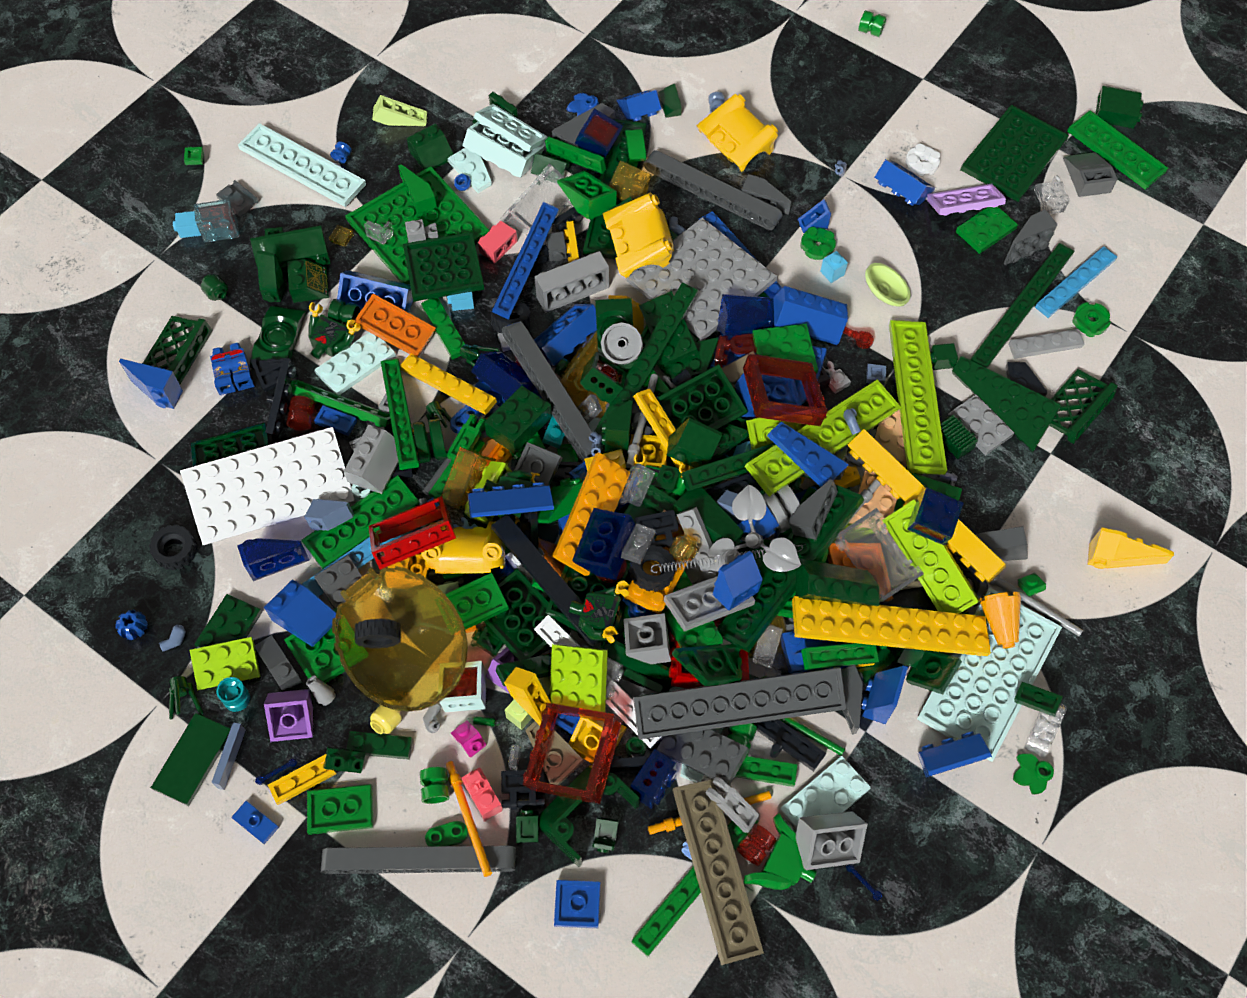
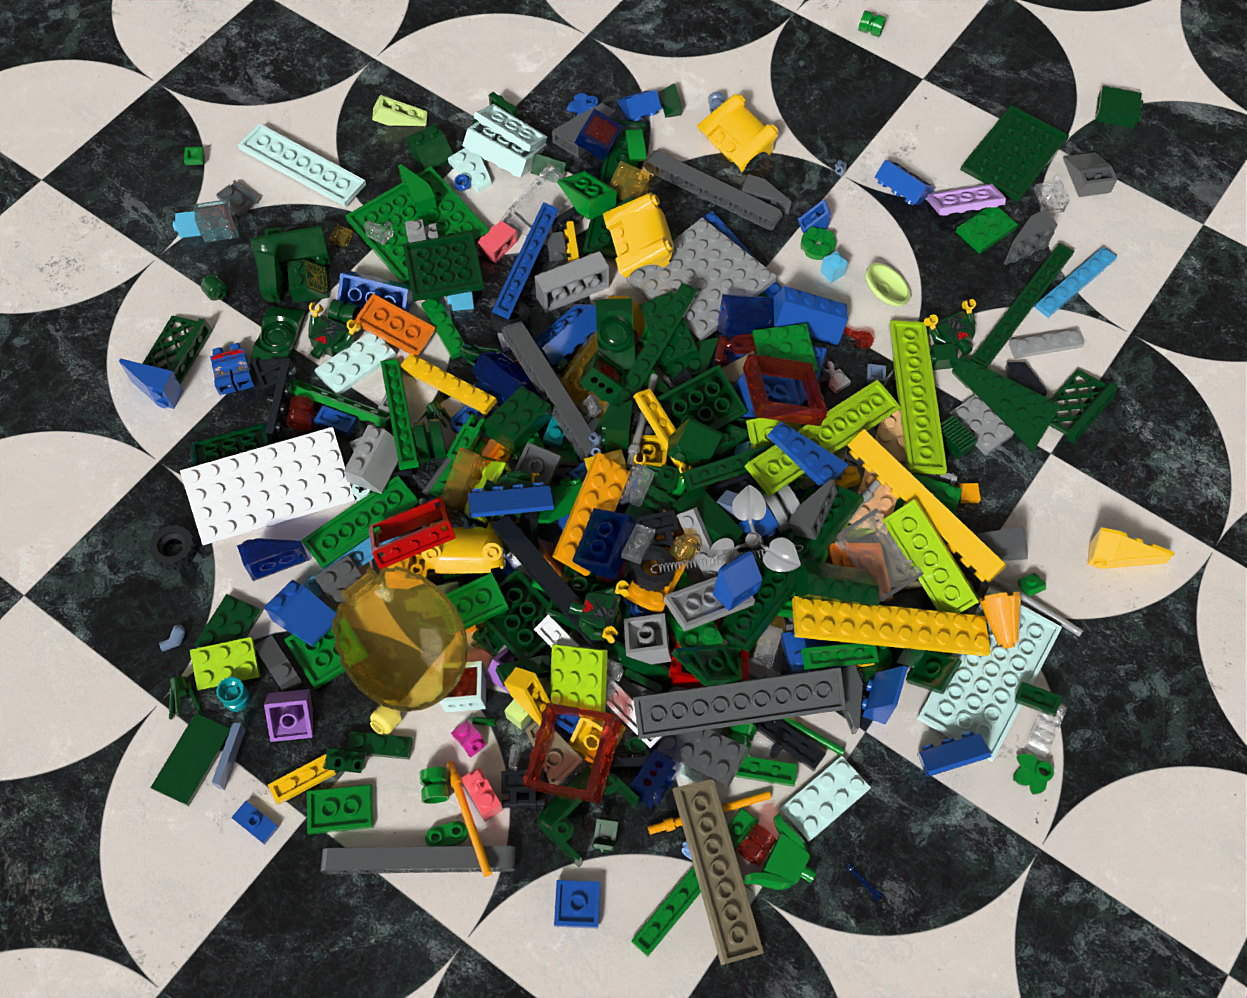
blue piece [116,610,148,640] -> none
clear blue hinge [255,758,297,785] -> none
sand blue slope [304,499,354,531] -> none
light grey cone [306,676,336,706] -> none
blue wheel [330,142,351,163] -> none
black tyre [355,619,401,648] -> none
light grey arm [423,702,441,733] -> none
dark green bracket [516,808,538,843] -> none
green plate [545,137,606,174] -> none
light grey wheel [601,323,643,365] -> none
sand blue arm [669,217,686,236] -> none
light grey hinge [706,777,759,832] -> none
light grey slope [795,812,867,870] -> none
sand blue arm [843,408,861,435] -> none
white plate [905,144,940,176] -> none
clear blue piece [907,487,963,545] -> none
green plate [1067,111,1168,190] -> none
green plate [1072,302,1111,338] -> none
none -> dark green torso [924,299,976,355]
none -> light orange tile [958,483,981,503]

